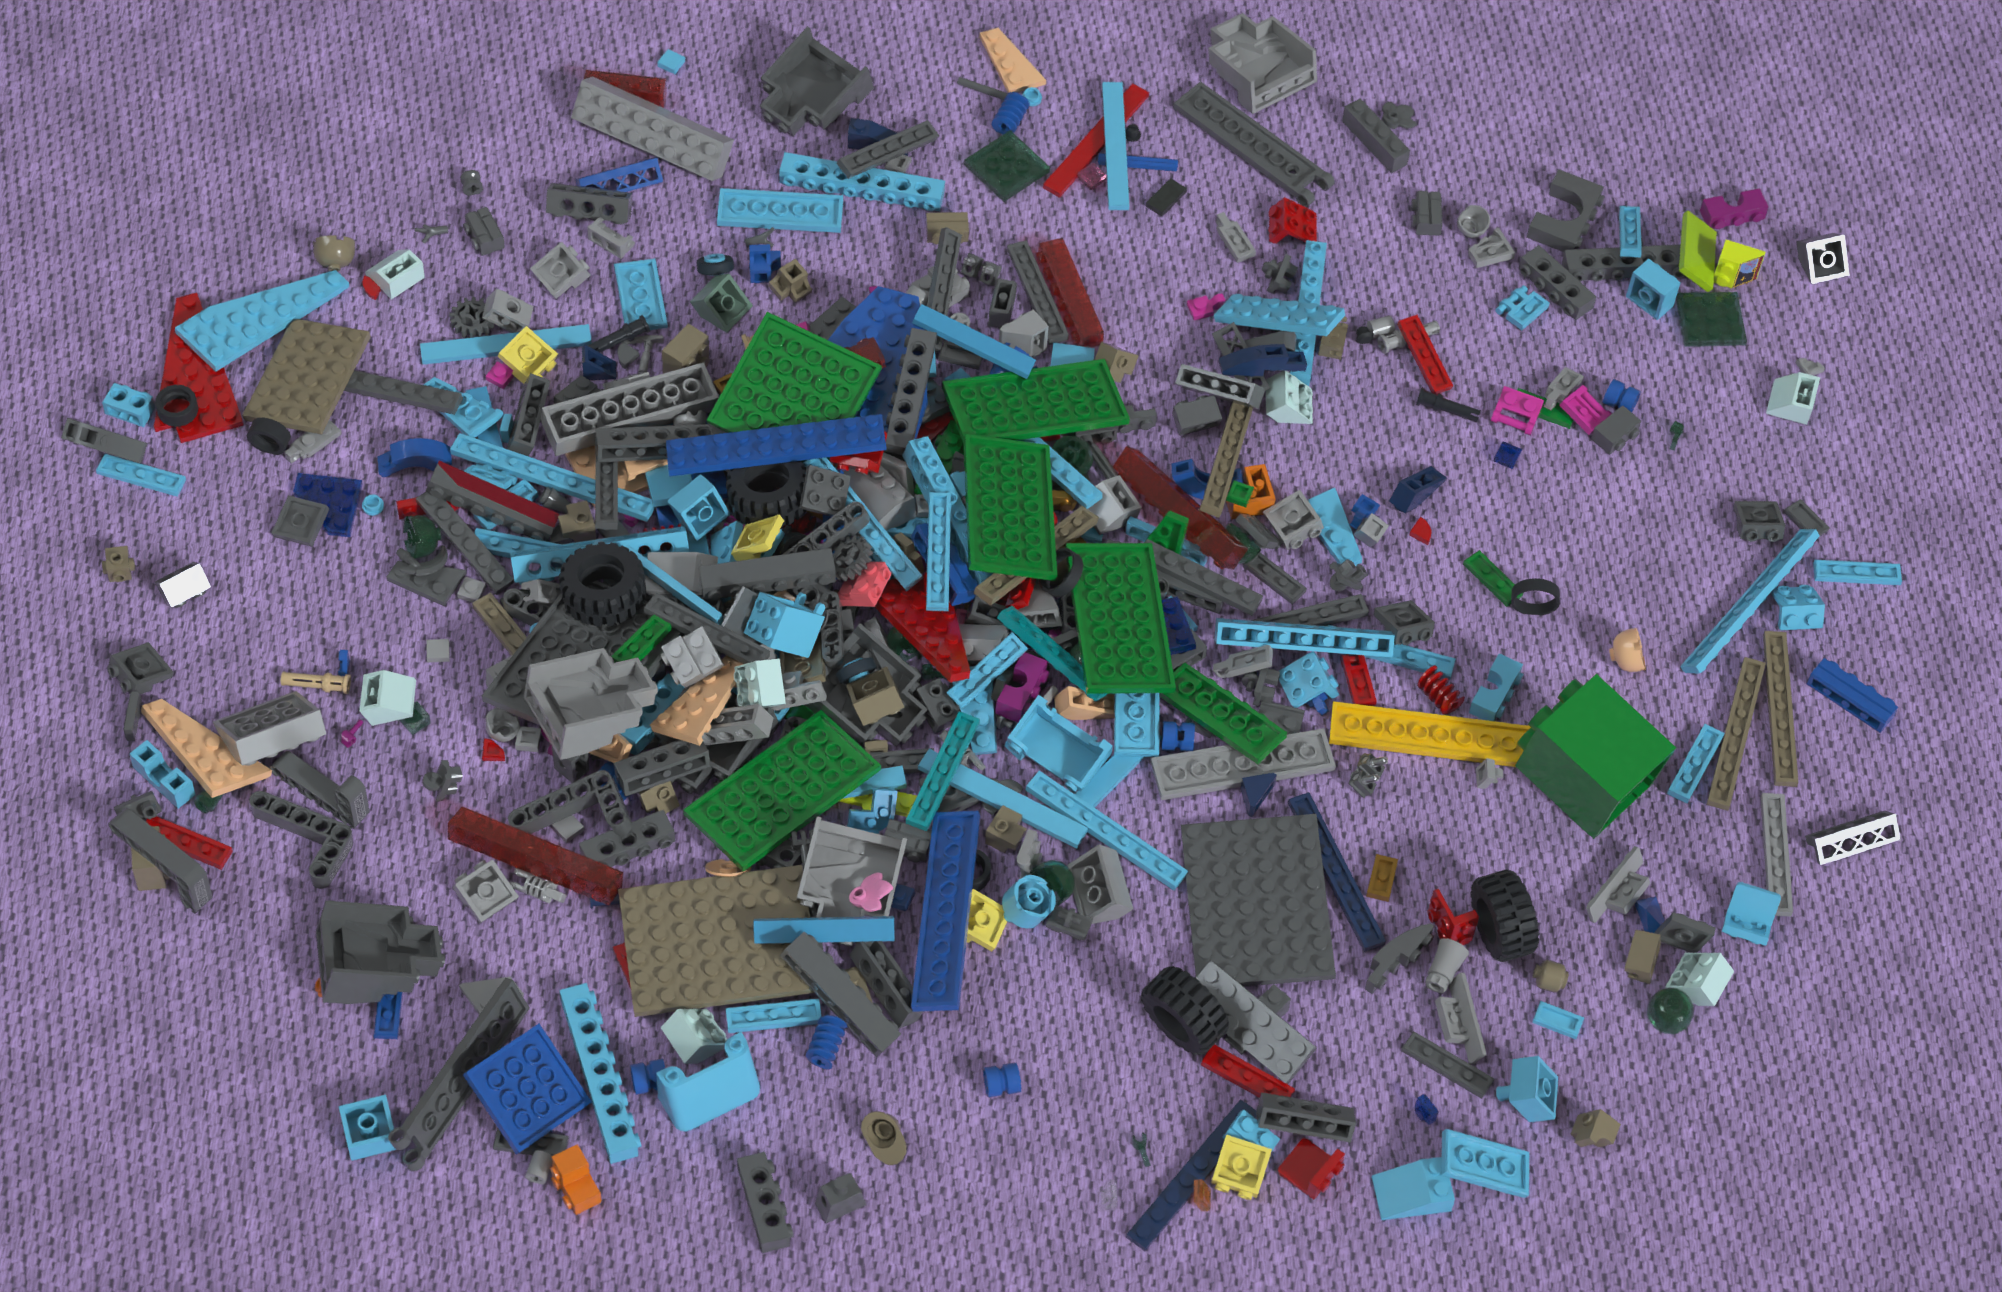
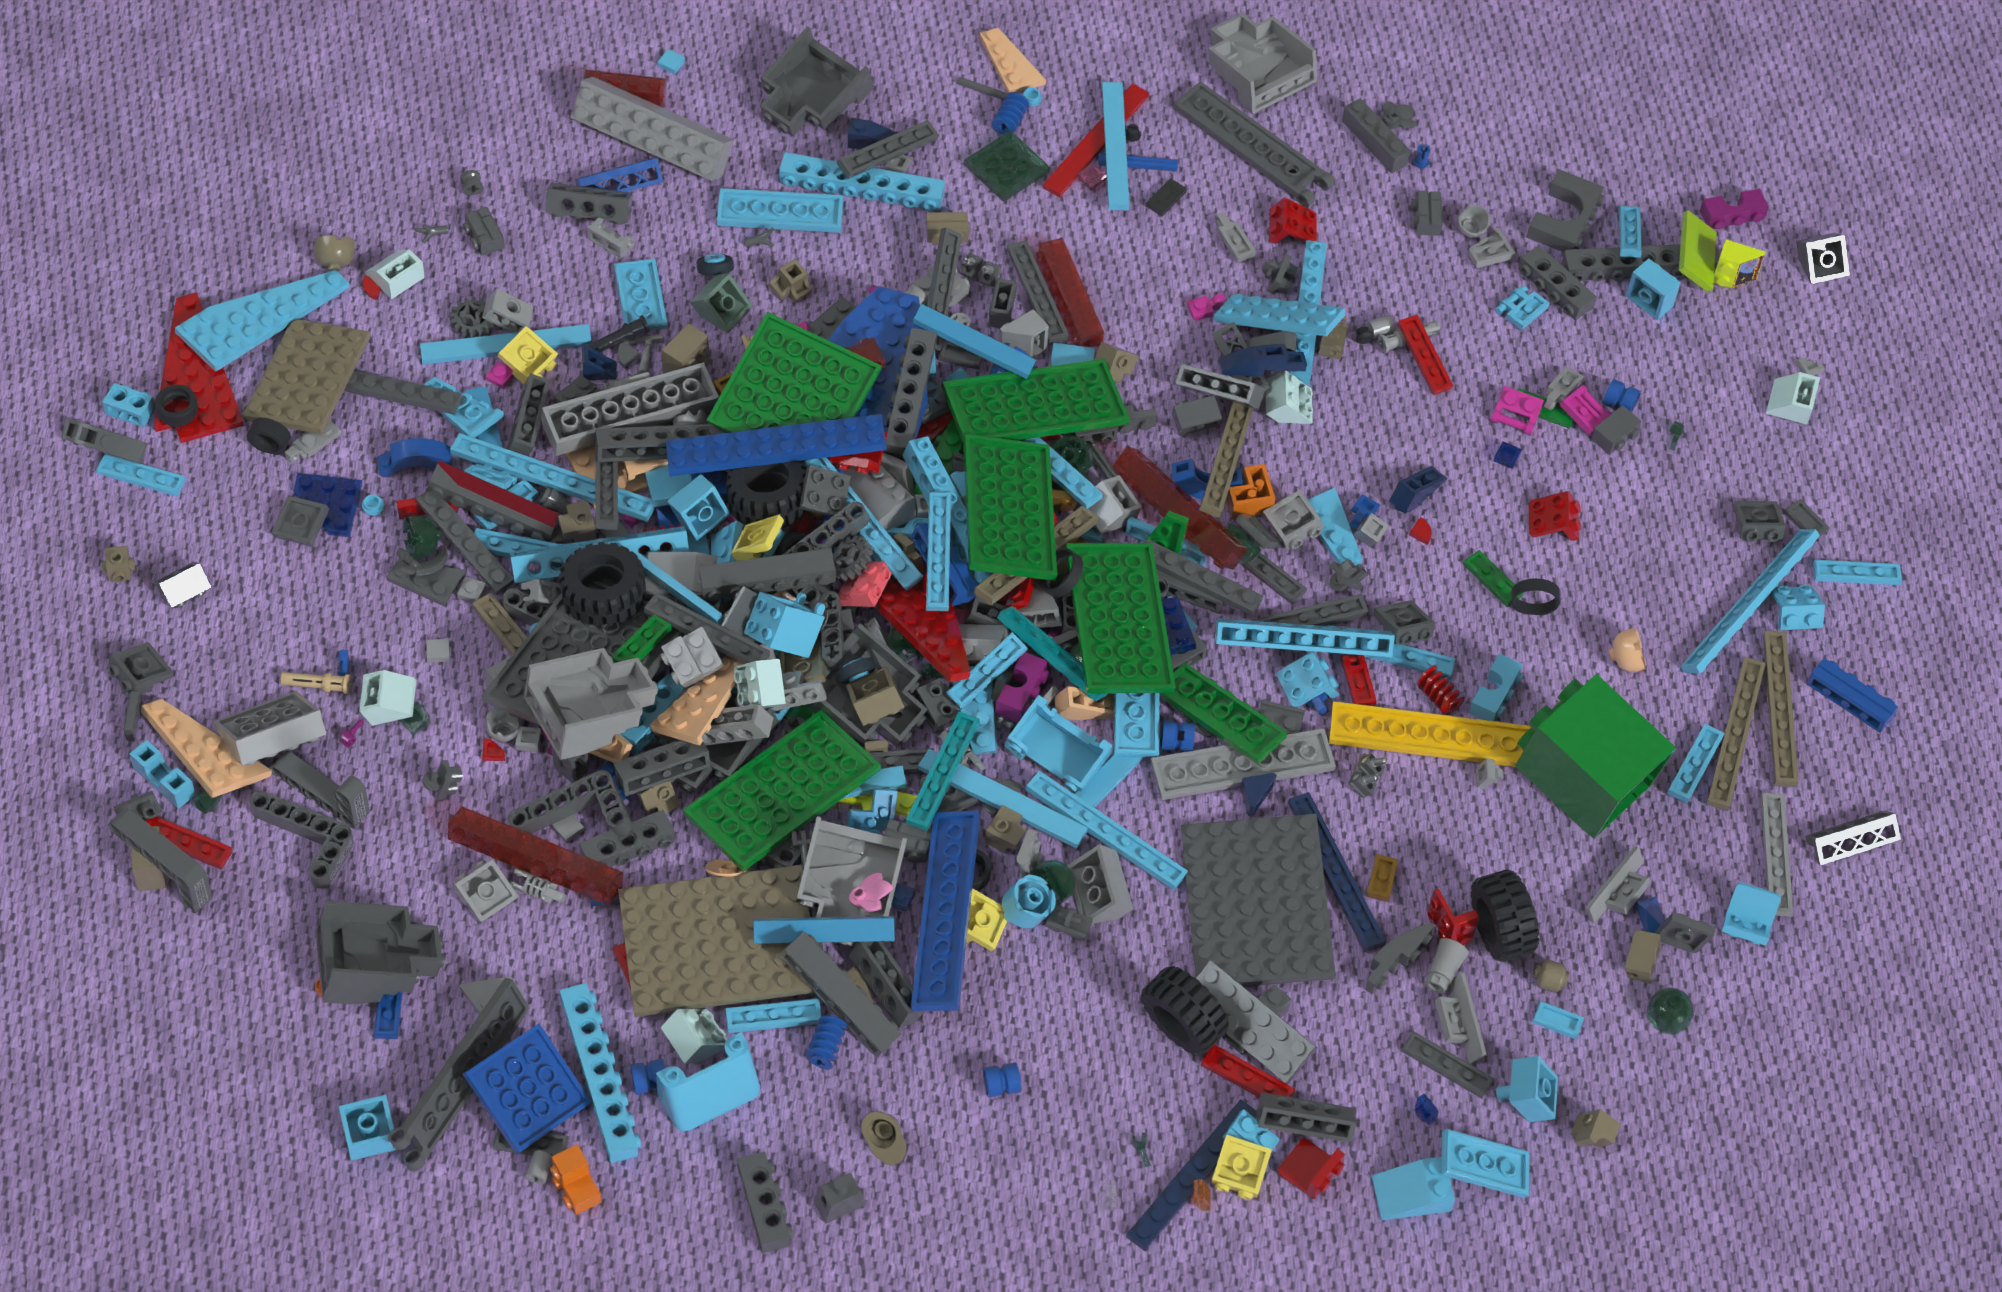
medium azure tile [500,413,514,443] -> none
light grey plate [530,241,590,299] -> none
blue brick [749,244,781,283] -> none
light grey hinge [1213,645,1273,678] -> none
green tile [1226,480,1254,508] -> none
dark grey hips [1242,667,1280,706] -> none
black pin [1416,387,1481,423] -> none
light aqua slope [1665,953,1734,1006] -> none
clear green plate [1676,292,1747,347] -> none
none -> blue pin [1413,144,1431,168]
none -> red bracket [1529,491,1581,541]

